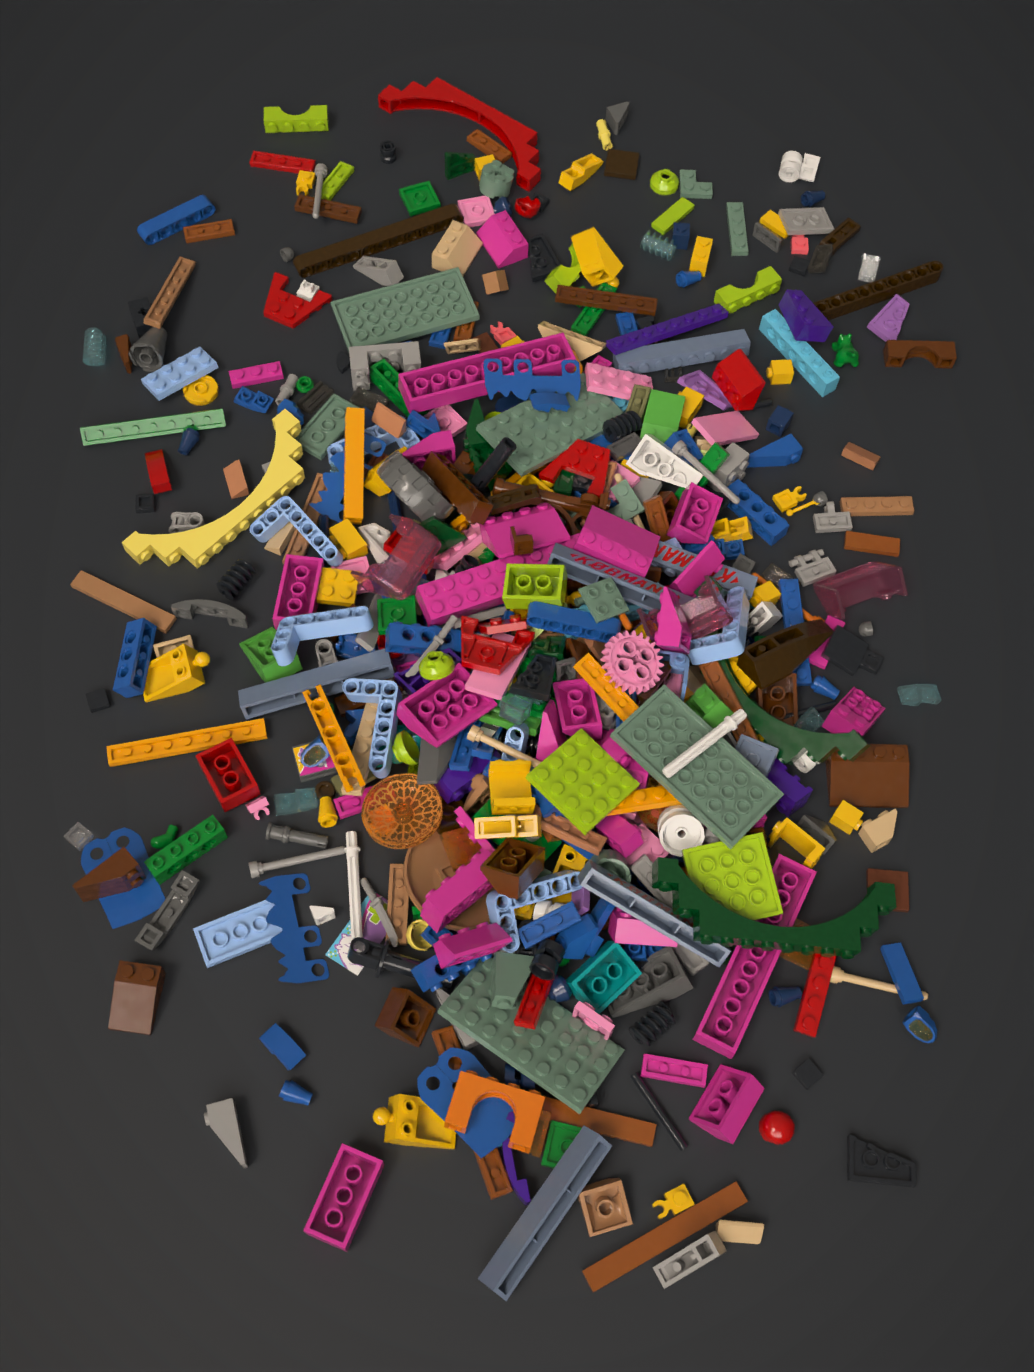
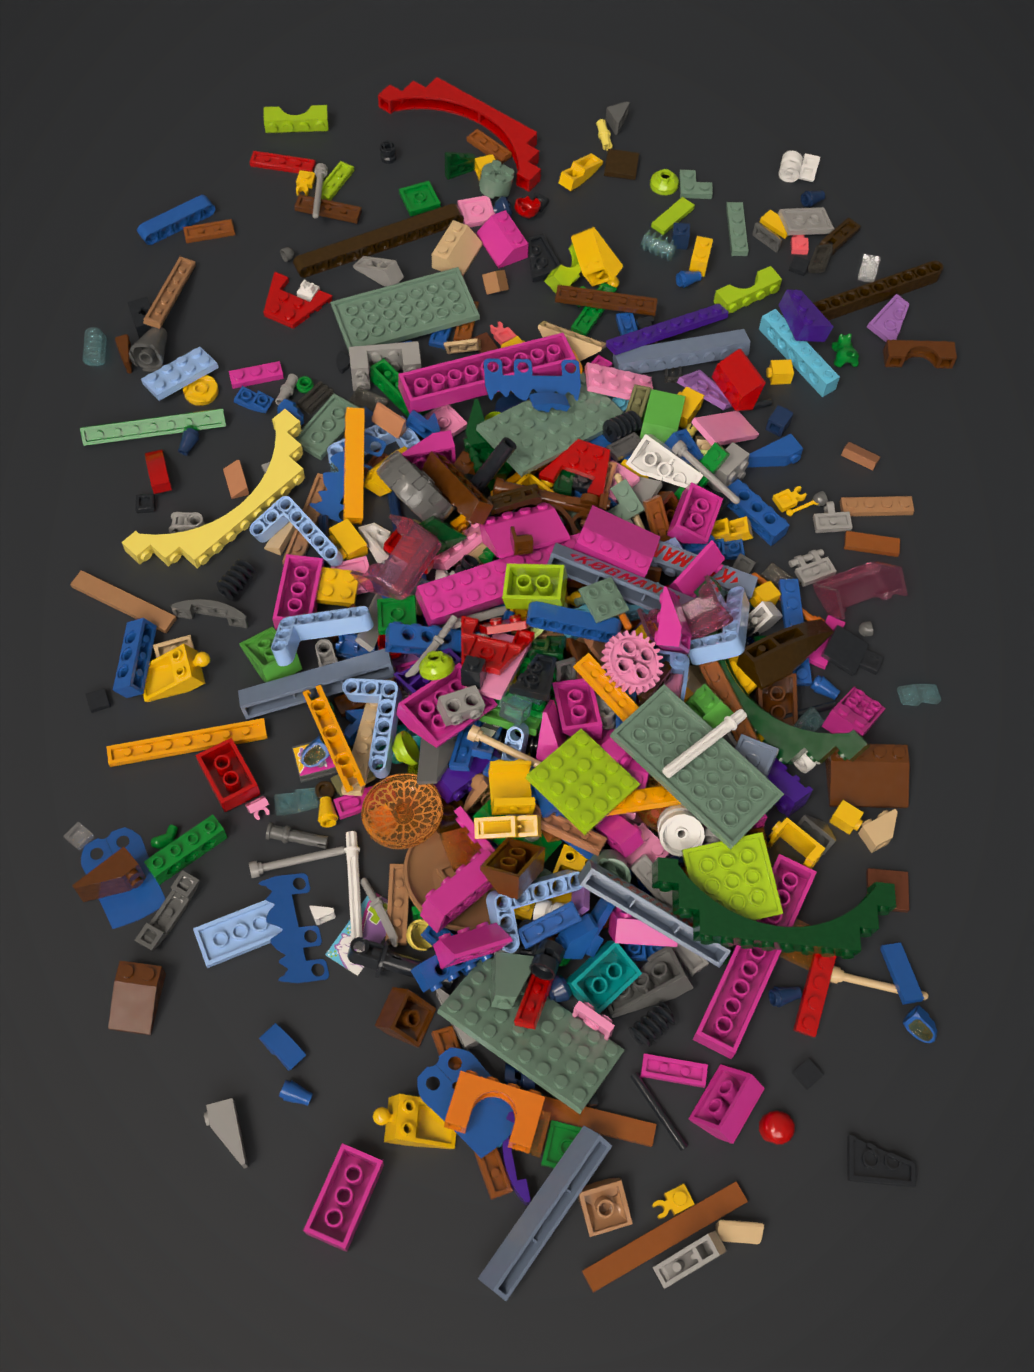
none -> light grey brick [436,685,485,726]
none -> black brick [461,655,487,690]

